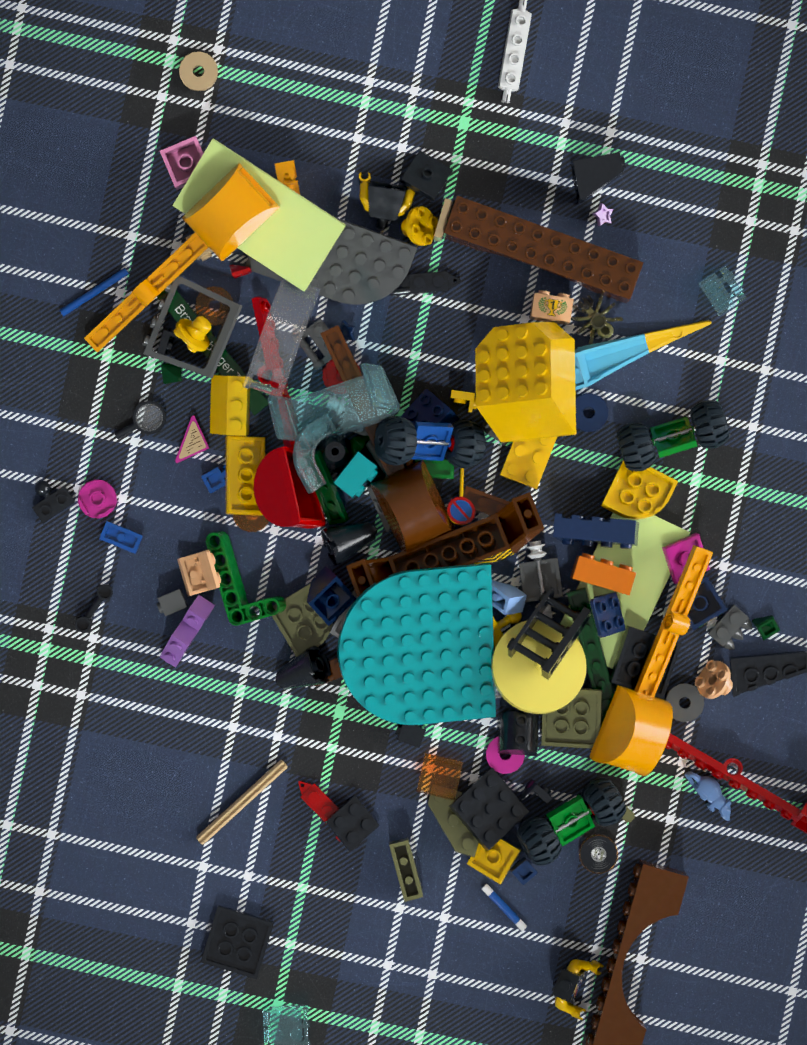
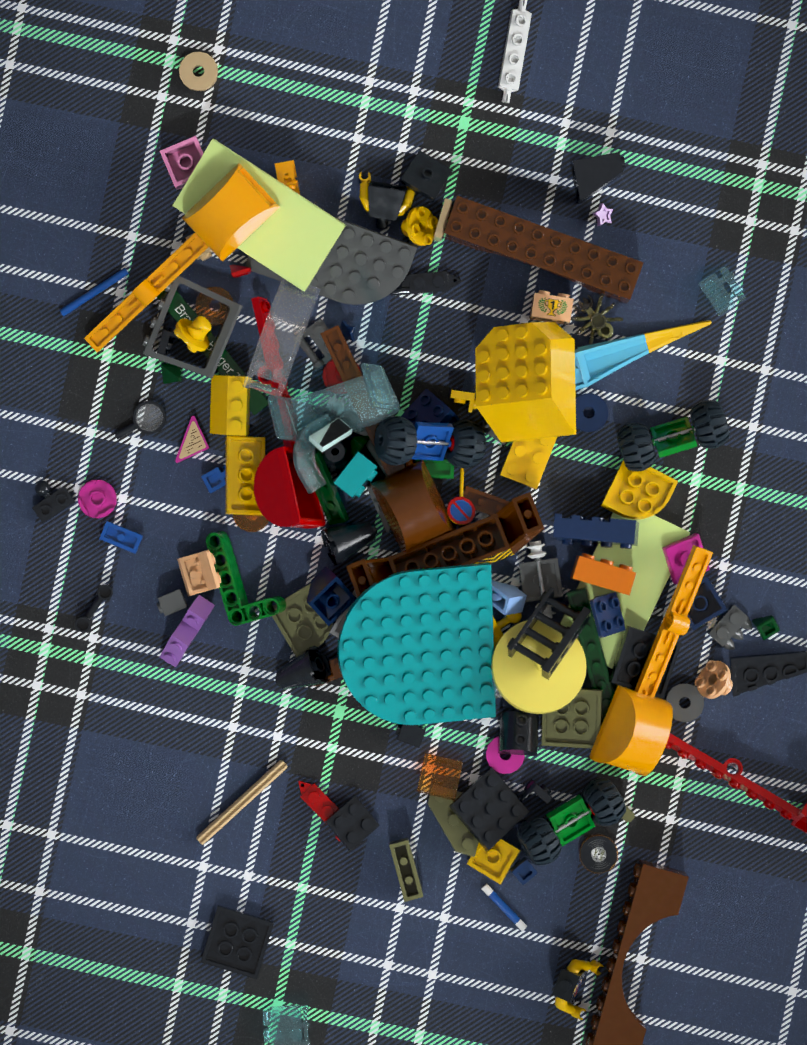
medium blue animal [685,771,731,821] -> none
none -> tile [309,418,352,452]

